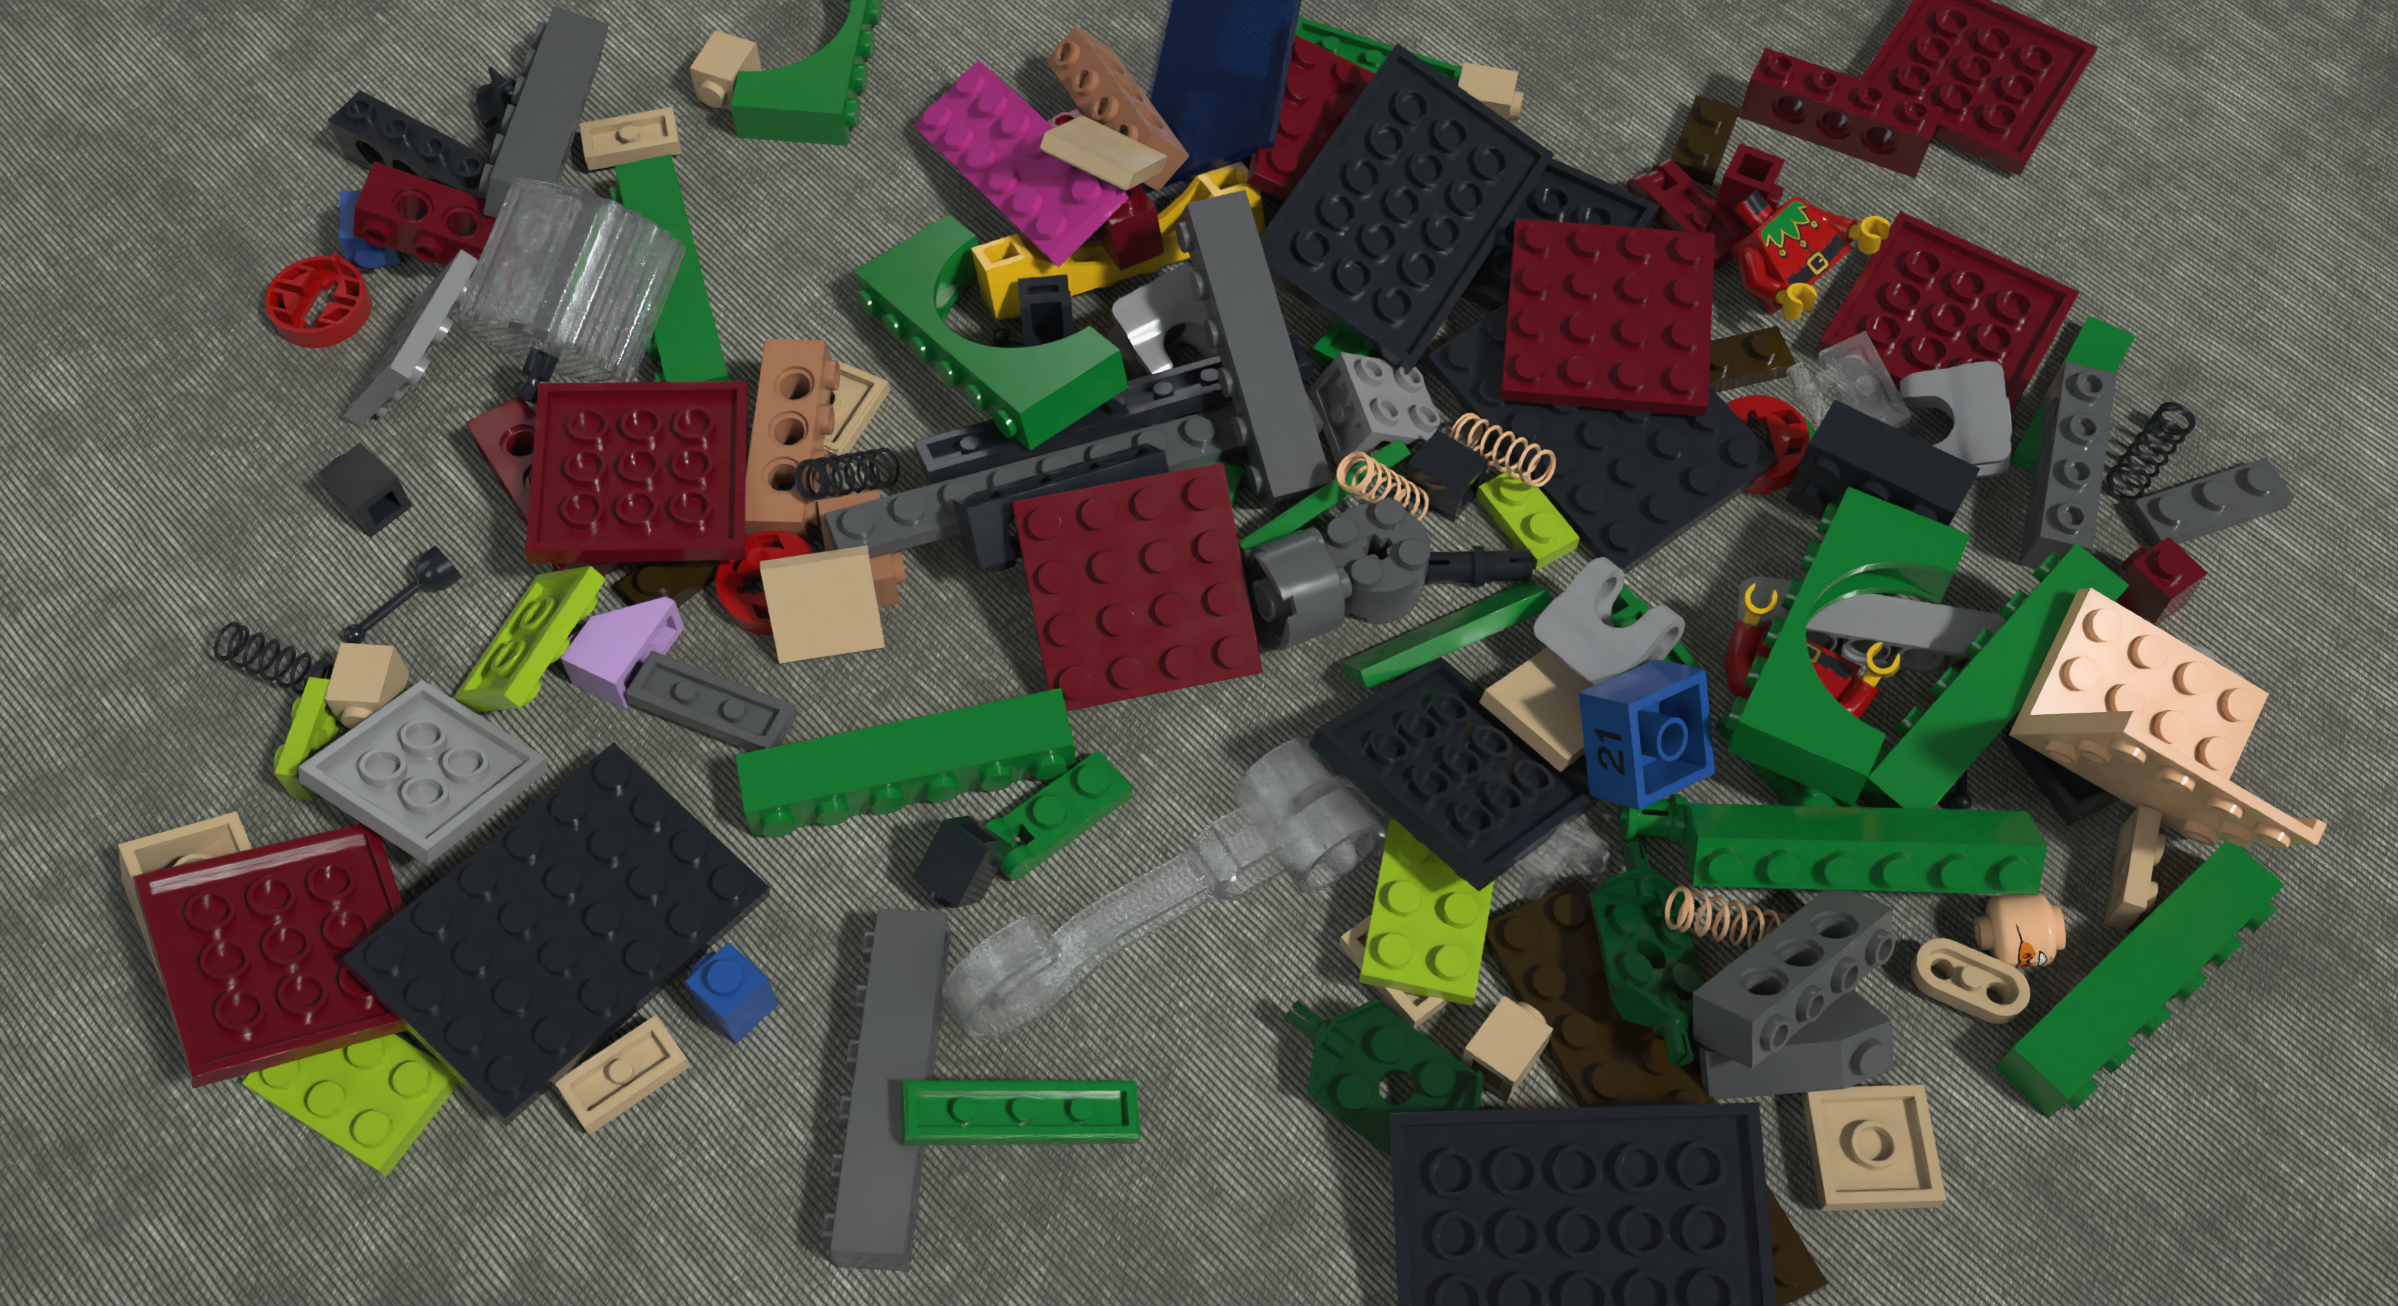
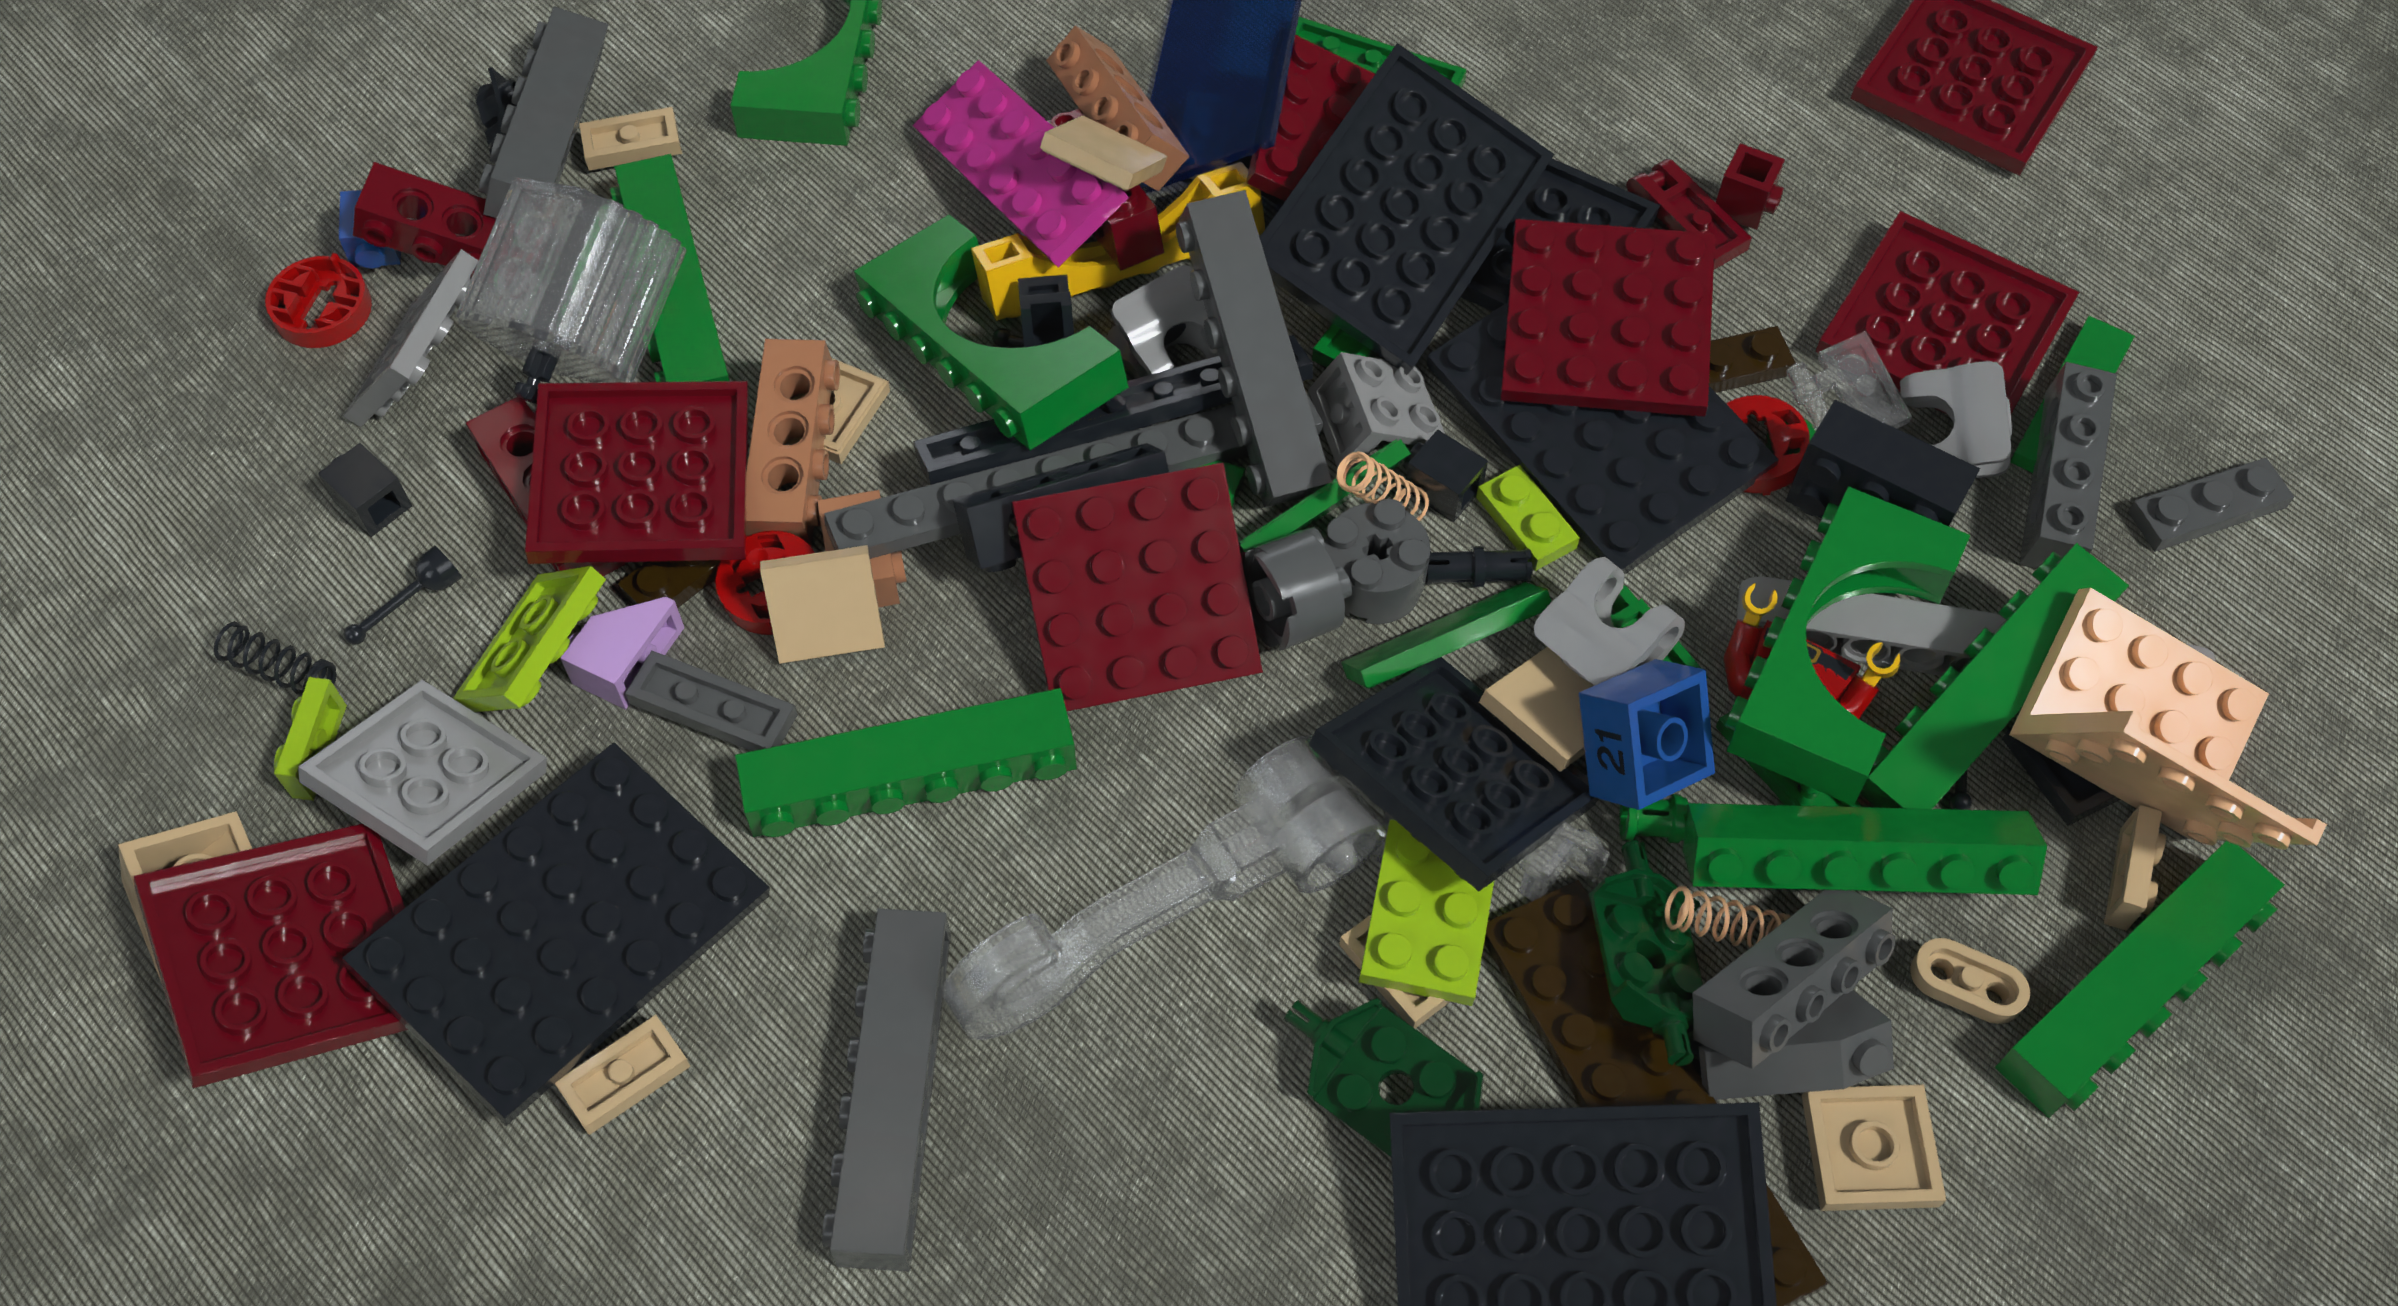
lime plate [242,1034,460,1178] -> none
tan brick [325,643,409,729] -> none
black brick [328,90,495,199] -> none
blue brick [685,942,778,1044] -> none
tan brick [689,30,762,111] -> none
black piece [795,447,900,501] -> none
green tile [900,1080,1141,1146] -> none
black brick [913,815,1012,908] -> none
green plate [985,749,1133,880] -> none
light nougat piece [1451,413,1556,488] -> none
tan brick [1458,62,1524,122] -> none
tan brick [1461,995,1553,1102] -> none
dark brown plate [1671,95,1740,186] -> none
torso [1732,190,1890,321] -> none
dark red brick [1739,47,1944,178] -> none
light nougat head [1974,893,2066,968] -> none
black piece [2106,402,2196,500] -> none
dark red brick [2116,537,2208,626] -> none

